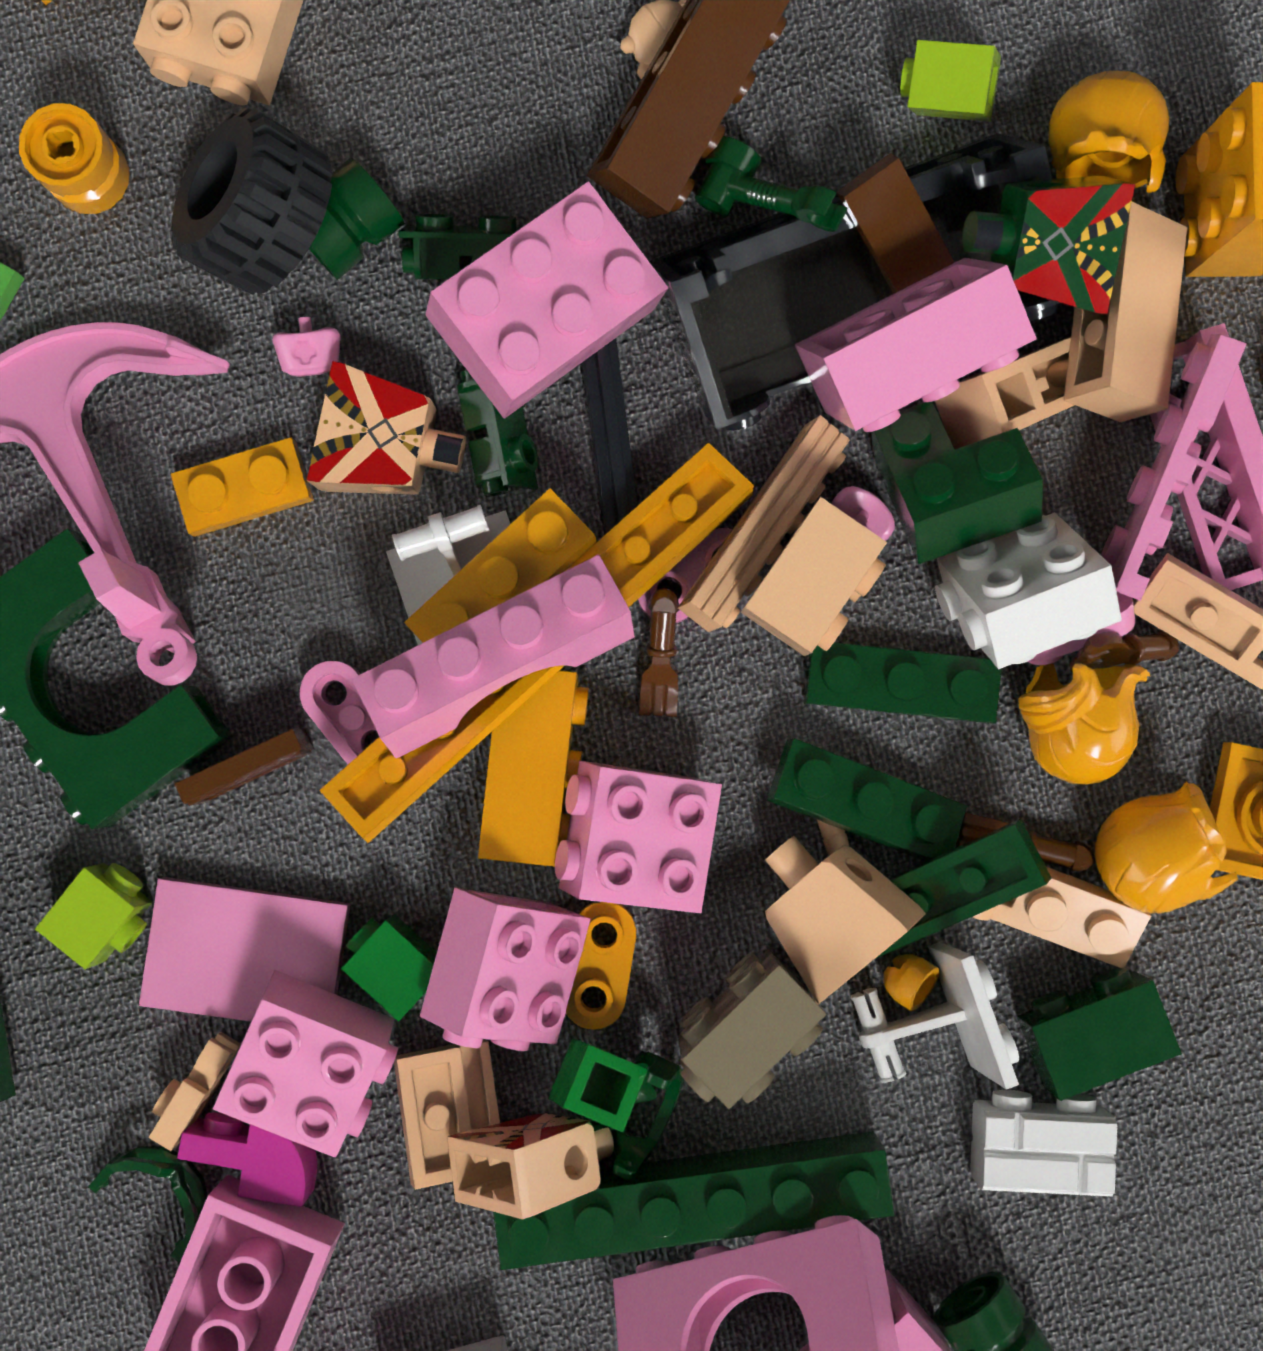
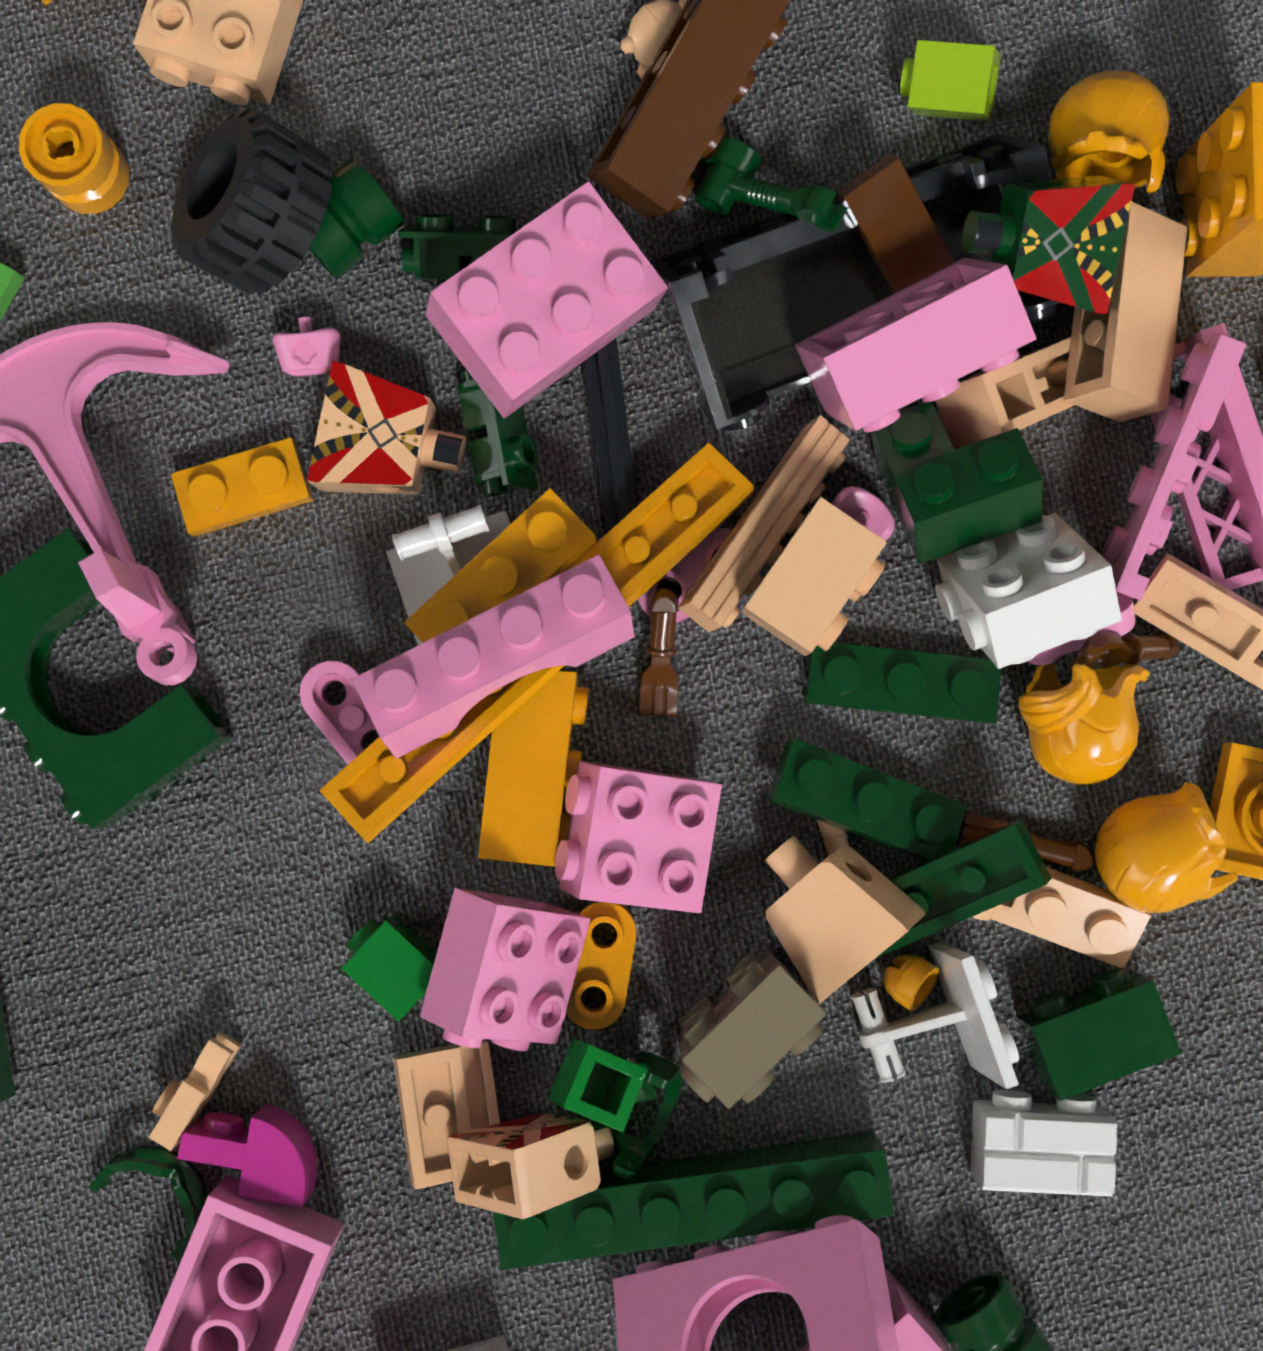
lime brick [35,863,153,970] -> none
bright pink tile [139,877,351,1022] -> none
reddish brown tile [174,729,314,806] -> none
bright pink brick [213,970,398,1158] -> none

